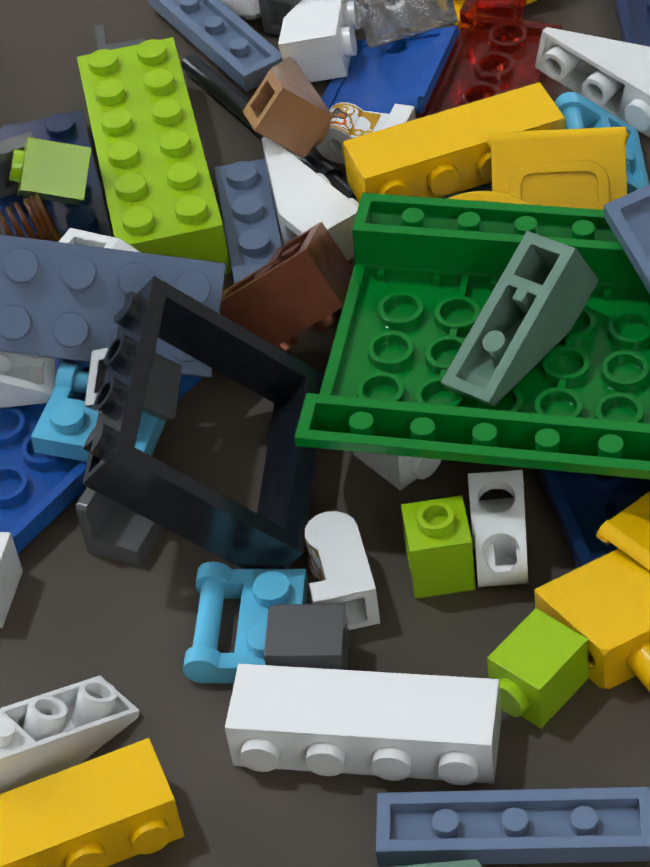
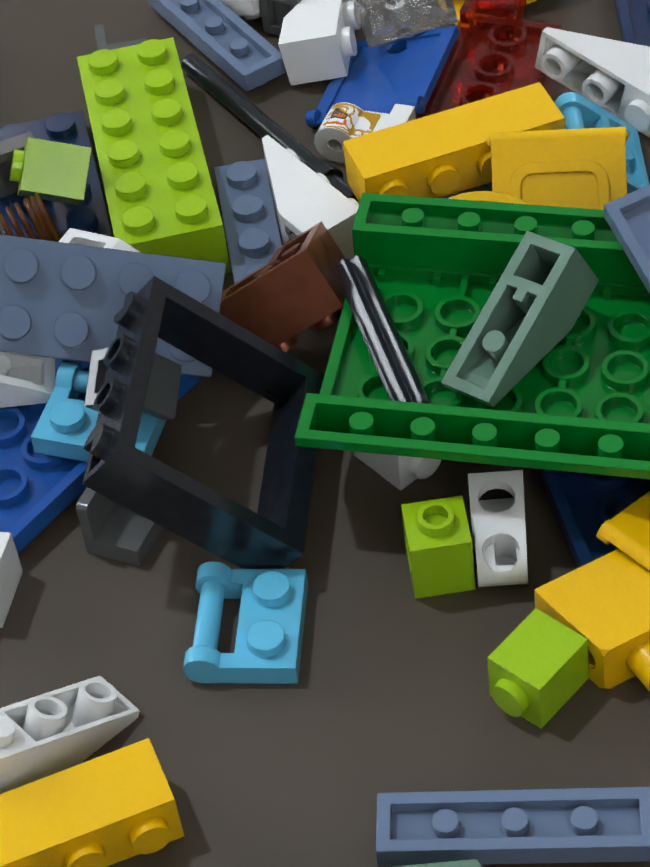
white brick [225,664,501,785] -> none
medium nougat slope [243,57,333,159] -> none
dark grey panel [264,604,351,670] -> none
white leg [305,511,380,630] -> none
none -> black axle [336,255,430,404]

